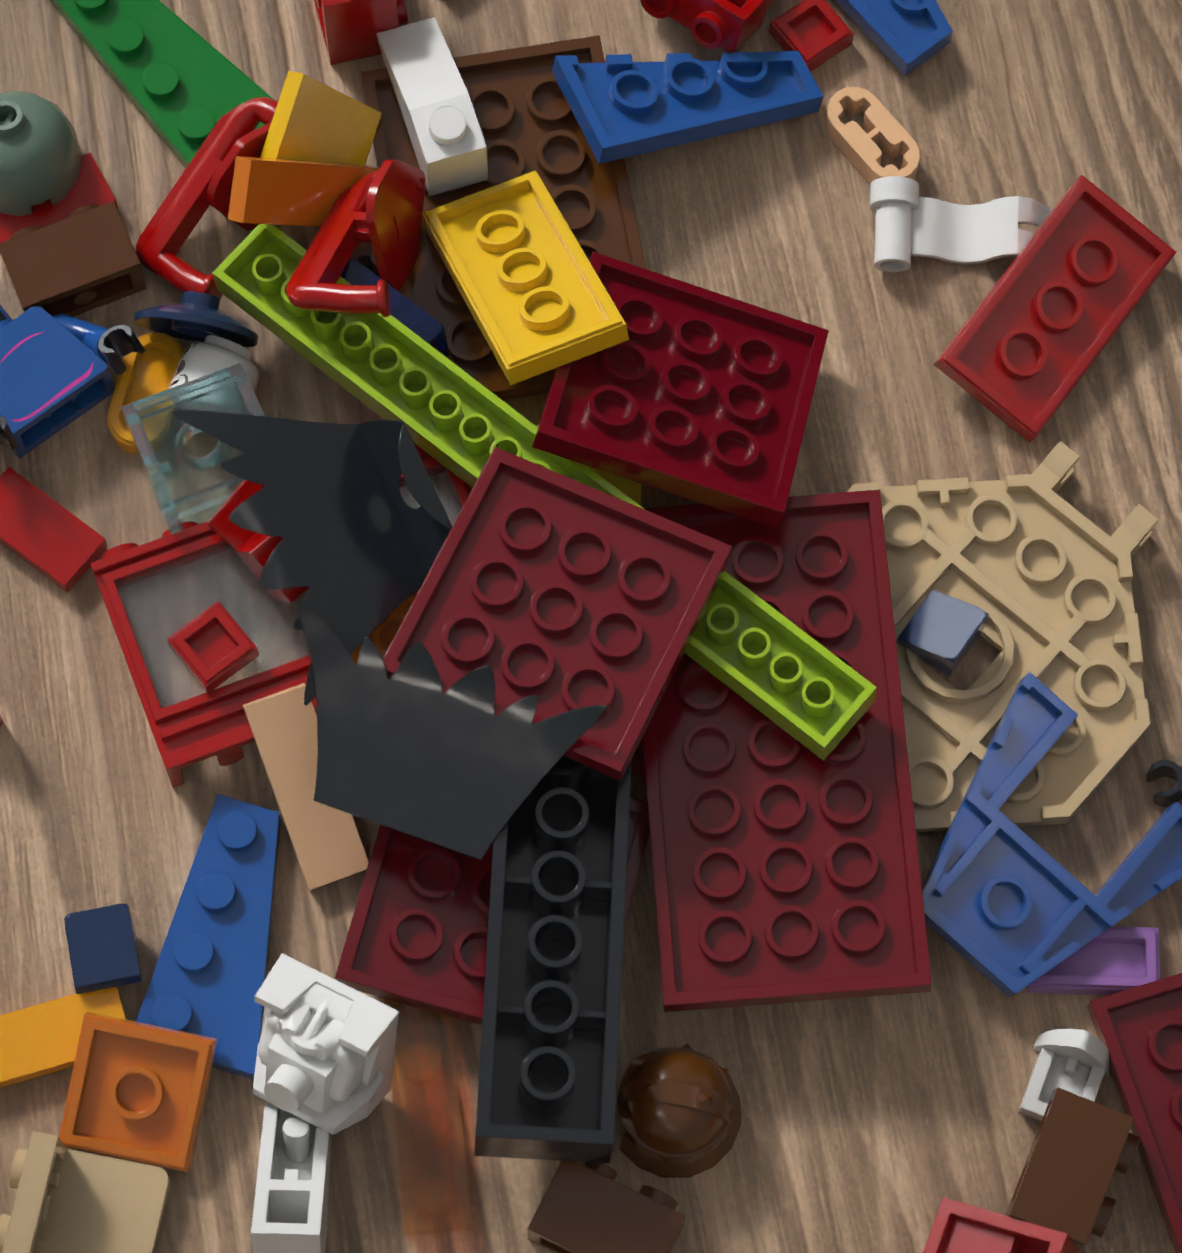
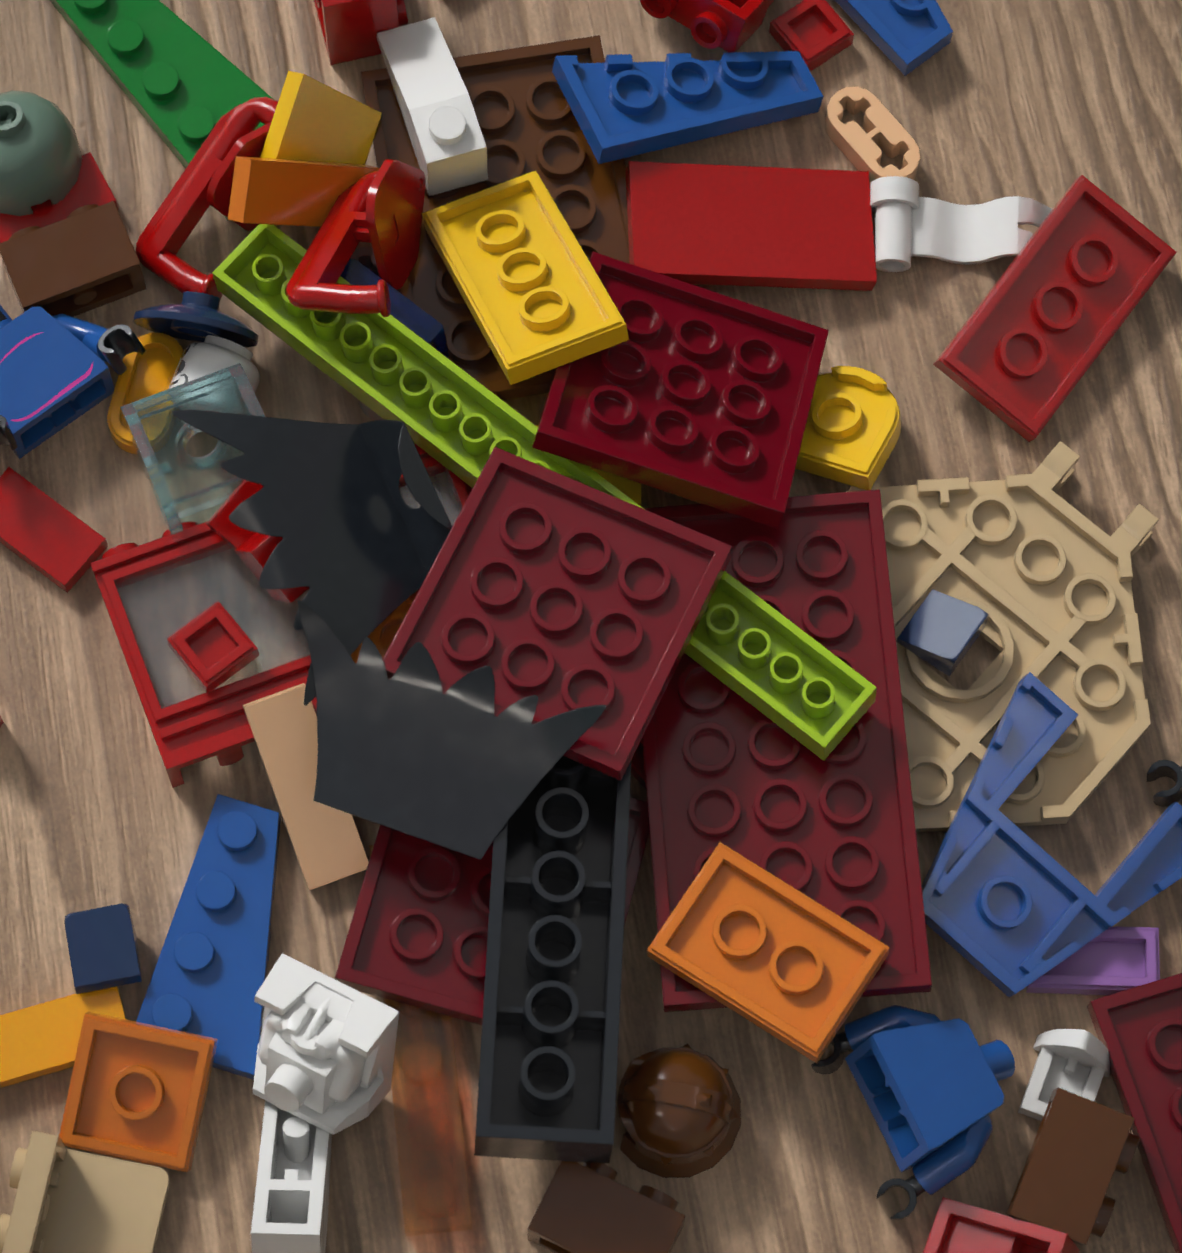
none -> red tile [625,161,877,291]
none -> orange tile [647,842,890,1063]
none -> yellow tile [795,366,901,490]
none -> blue torso [811,1005,1015,1220]

